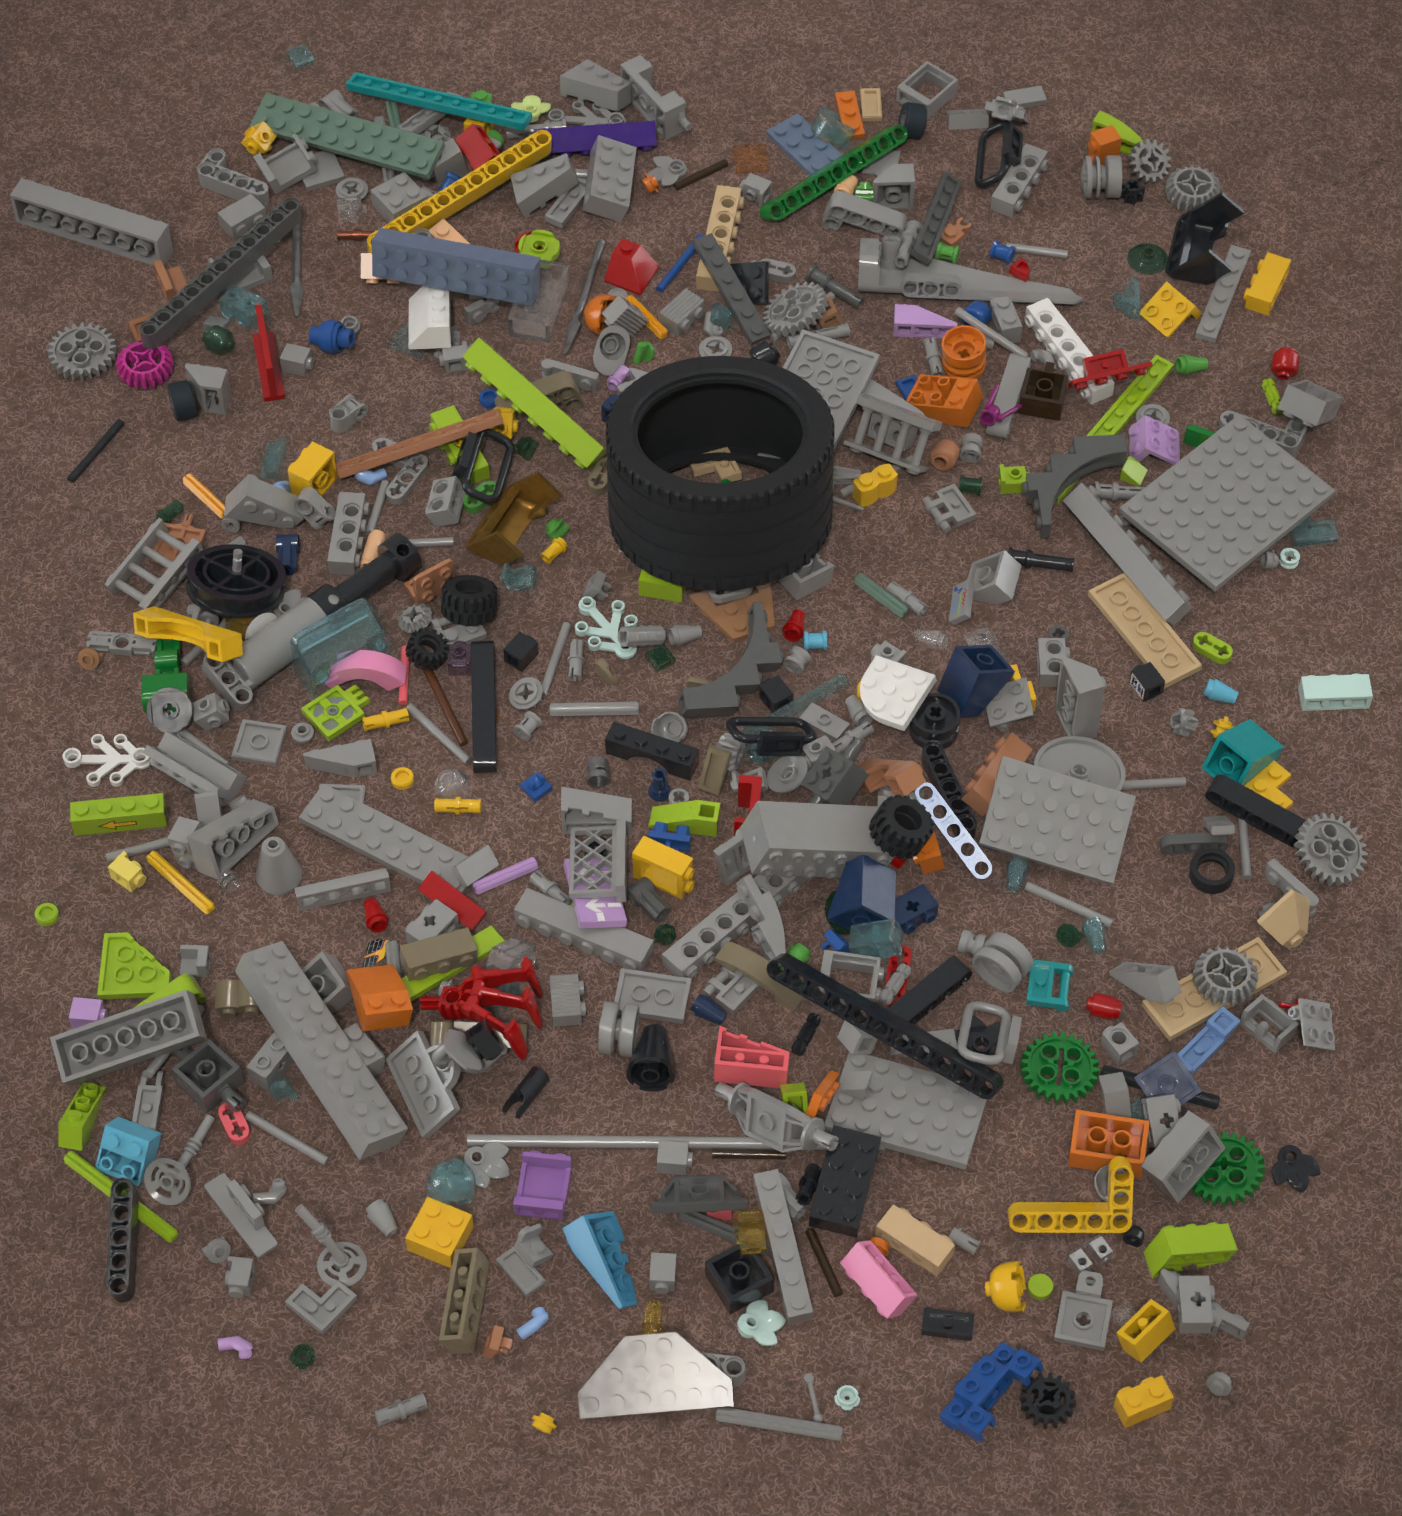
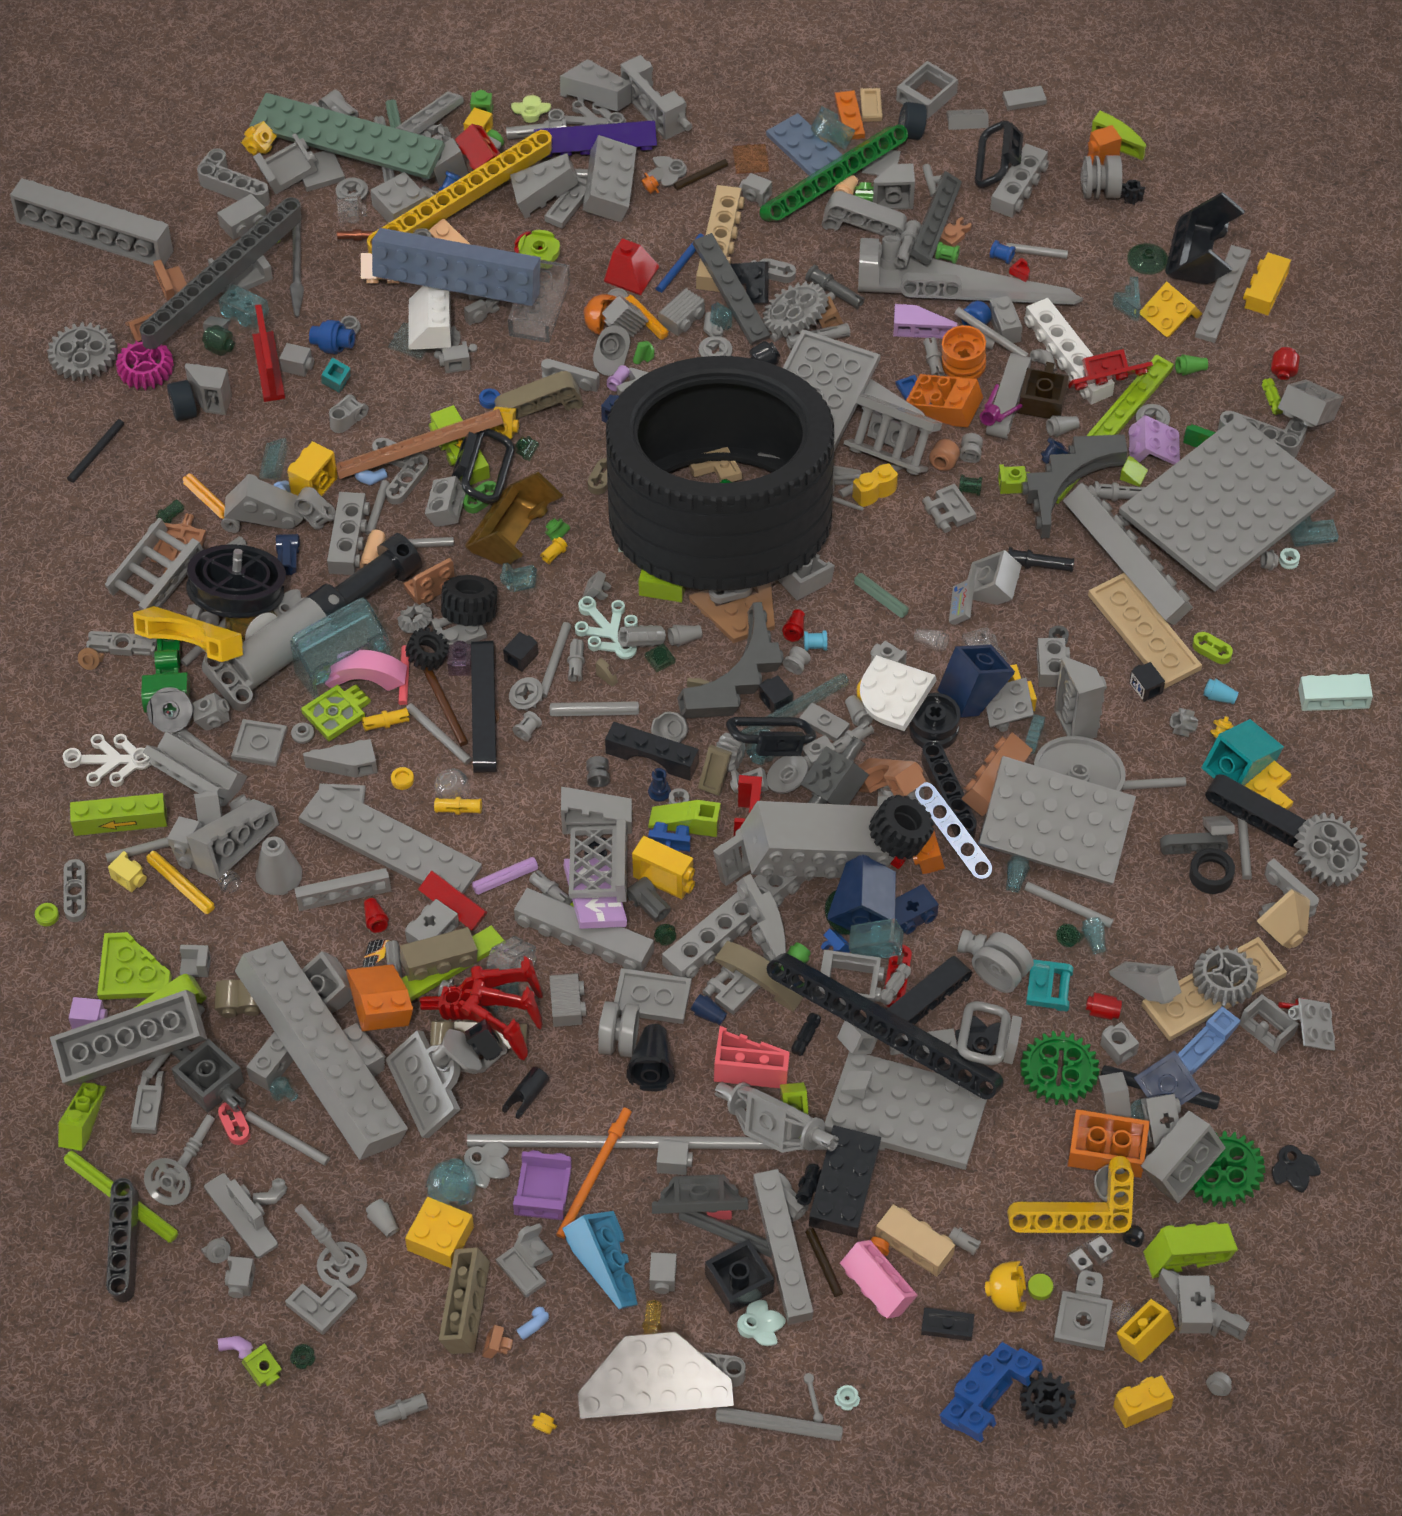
medium azure slope [95,1117,162,1186] -> none
clear light blue plate [287,44,314,69] -> none
teal plate [346,72,533,131] -> none
light grey tile [452,845,500,888] -> none
lime brick [462,337,606,470] -> none
blue tile [520,772,553,802] -> none
flat silver piece [564,239,605,355] -> none
dark brown bar [712,1148,786,1160] -> none
clear yellow brick [733,1209,767,1255] -> none
orange plate [806,1070,840,1118] -> none
light grey pin [886,581,928,617] -> none
light grey plate [984,96,1030,124] -> none
light grey gear [1127,139,1172,184] -> none
light grey gear [1165,165,1221,213] -> none
none -> light grey beam [64,859,86,922]
none -> lime brick [242,1343,282,1387]
none -> teal brick [321,358,351,393]
none -> orange bar [556,1108,632,1239]
none -> light grey piece [923,164,941,197]
none -> clear light blue beam [1025,714,1046,754]
none -> dark blue brick [1041,437,1068,464]
none -> light grey cone [1046,416,1080,437]

